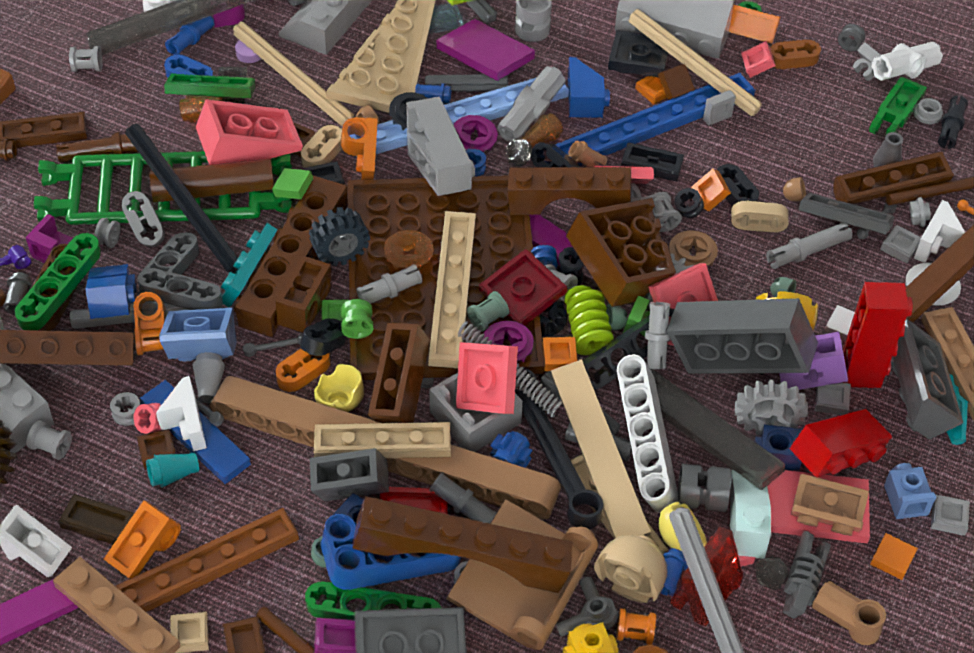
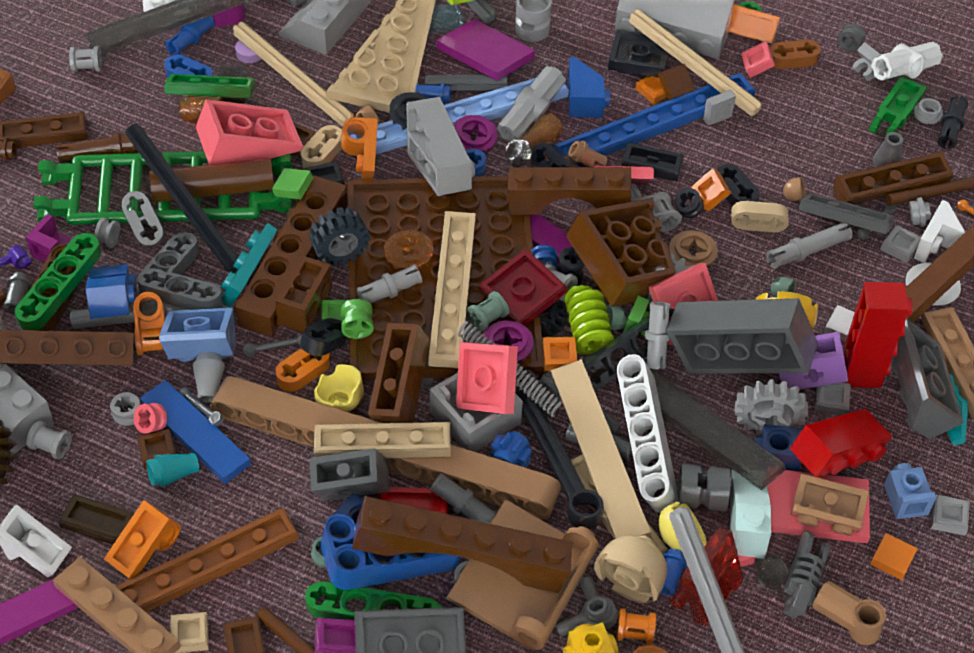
white slope [156,376,207,451] -> none

